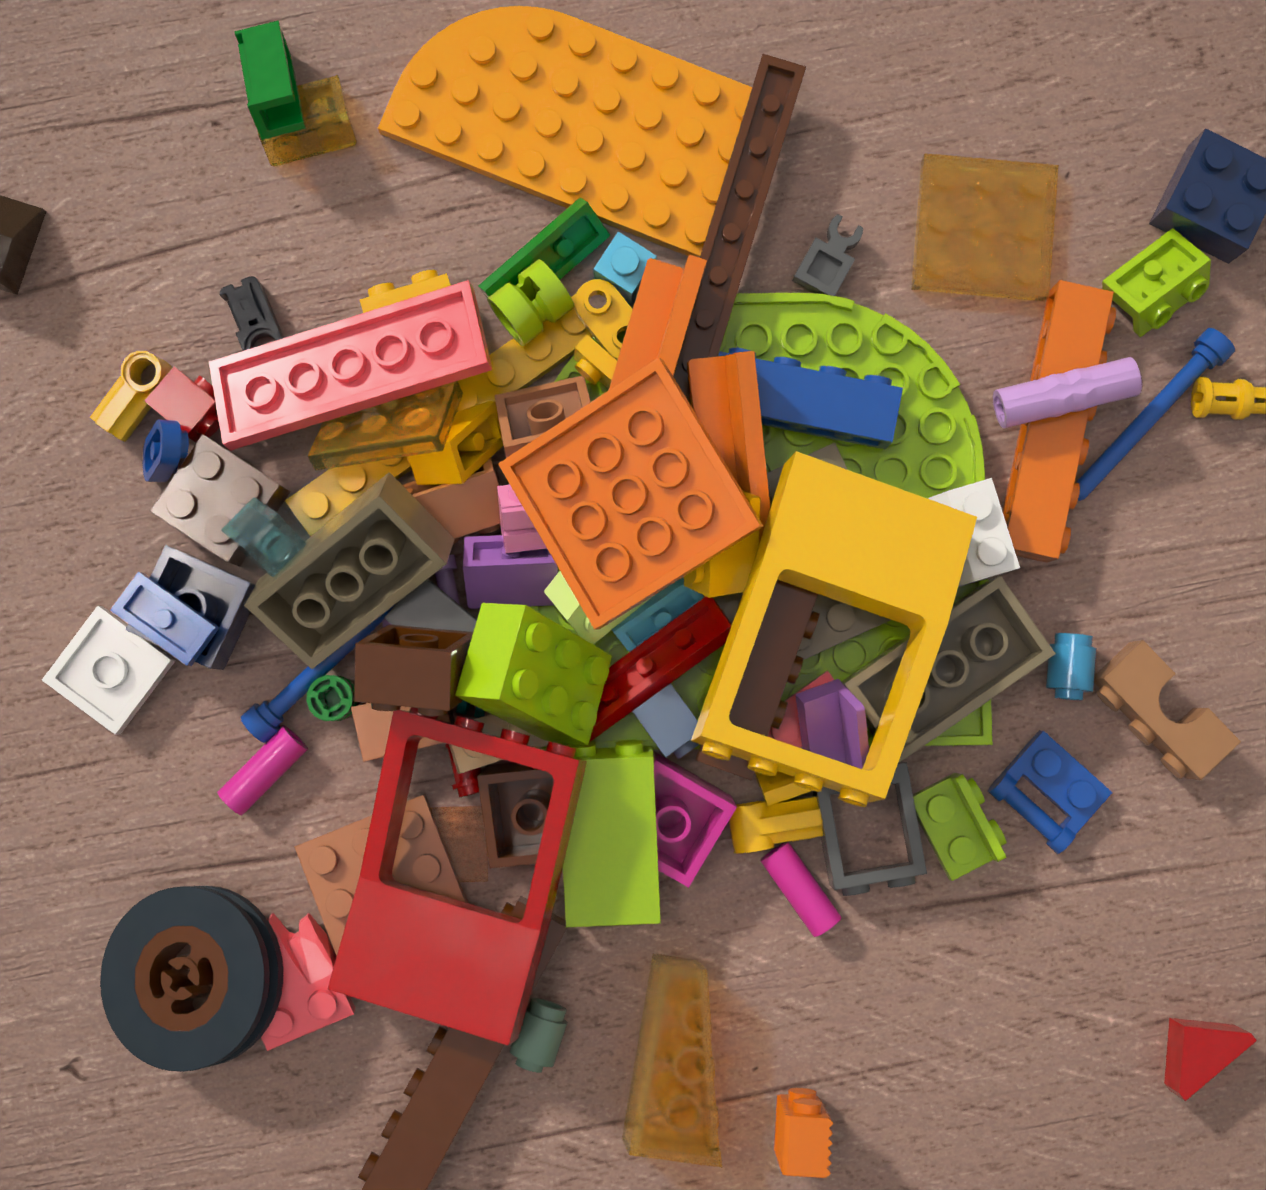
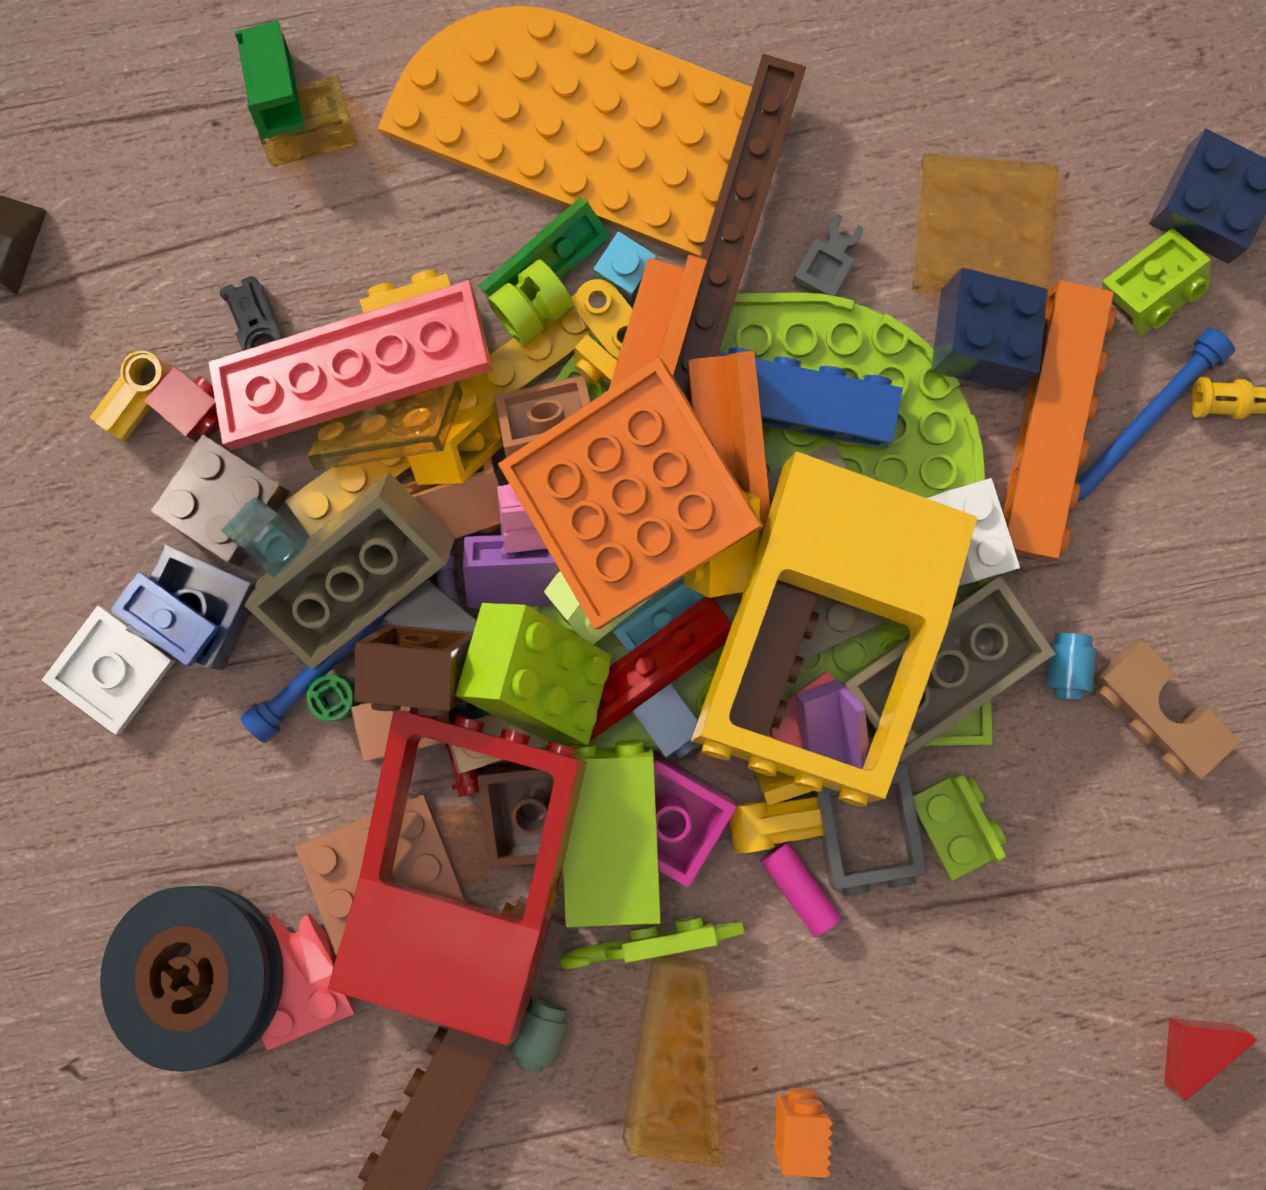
blue plate [142,419,189,483] -> none
dark pink piece [217,726,308,816] -> none
blue plate [988,730,1113,854] -> none
lavender axle [993,357,1142,428] -> none
none -> lime plate [559,916,745,970]
none -> dark blue brick [931,267,1048,392]

